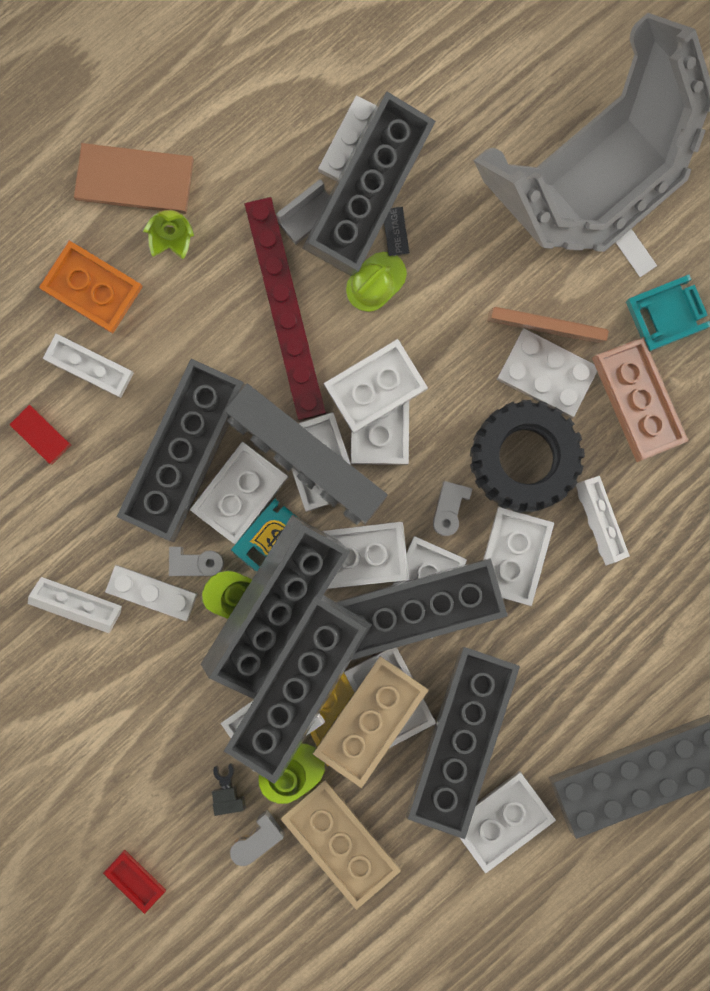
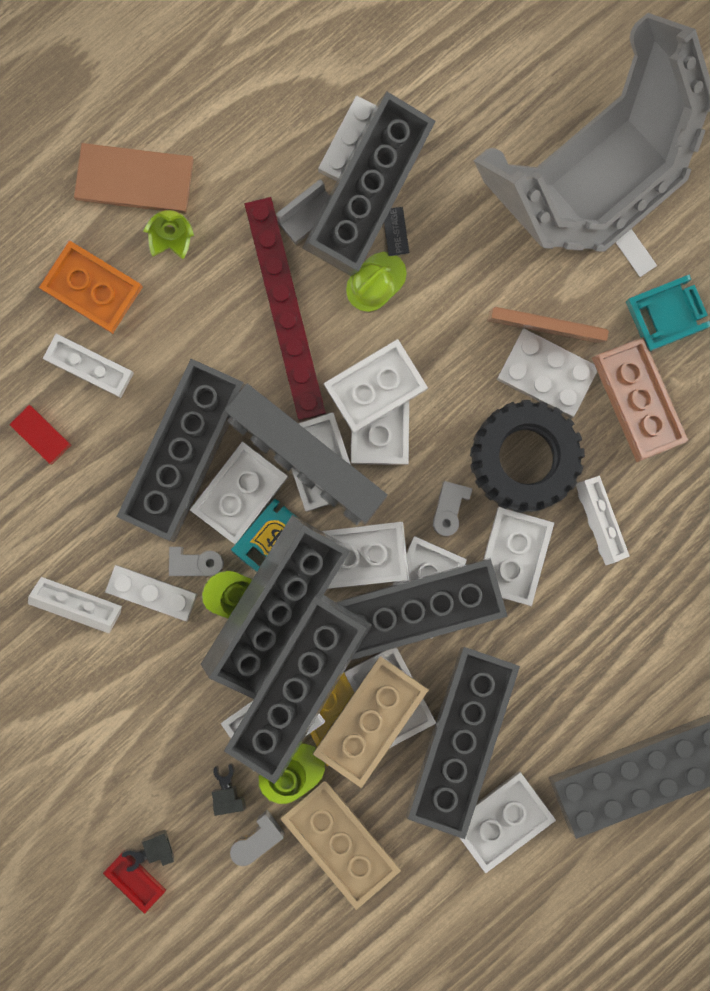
none -> pearl dark grey piece [122,829,174,872]

